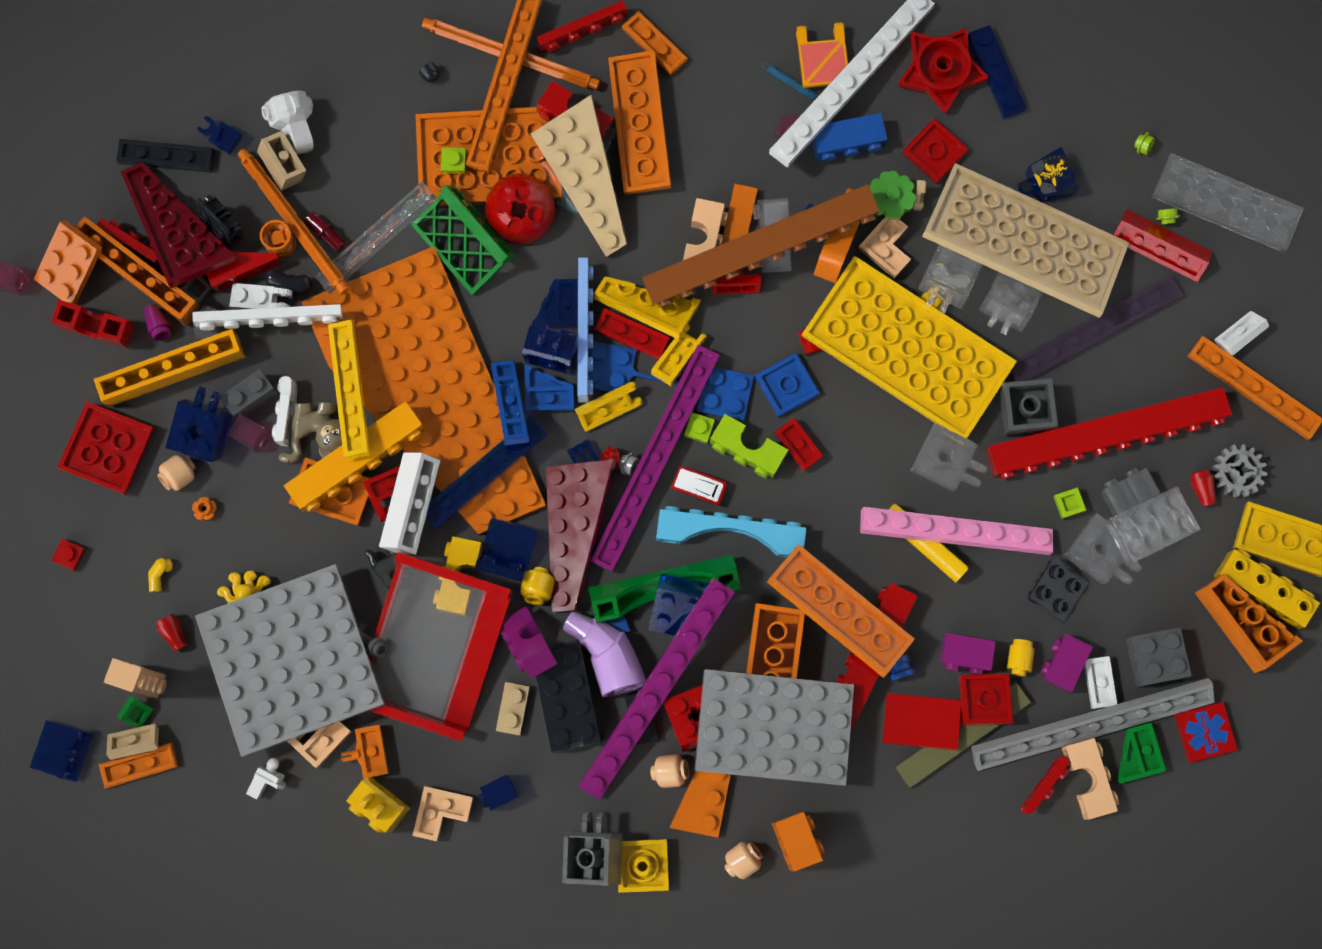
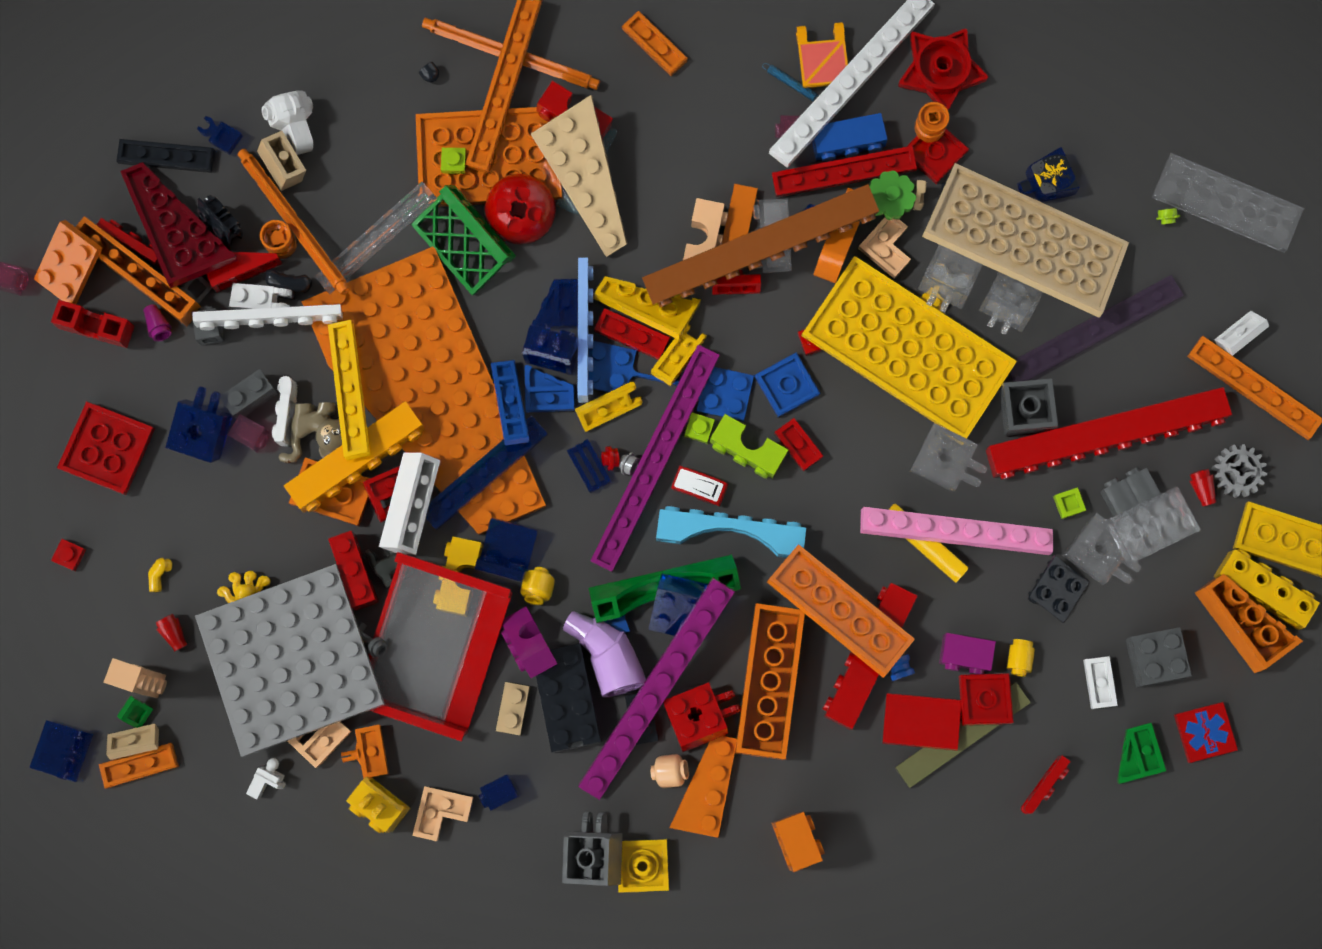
light orange brick [94,329,246,407] -> none
light nougat head [157,455,195,491] -> none
orange plate [192,497,216,520] -> none
dark red axle [304,212,346,252] -> none
red plate [537,0,627,54] -> none
wing [546,459,617,613] -> none
orange plate [608,50,672,195] -> none
light grey plate [695,669,854,786] -> none
light nougat head [725,842,763,879] -> none
clear blue plate [968,25,1027,120] -> none
light grey plate [971,678,1215,771] -> none
magenta brick [1040,634,1093,693] -> none
light nougat arch [1061,738,1119,820] -> none
red panel [1113,209,1212,282] -> none
lime plate [1134,132,1155,155] -> none
none -> red arch [328,530,379,611]
none -> red plate [772,146,917,198]
none -> orange wheel [915,102,949,142]

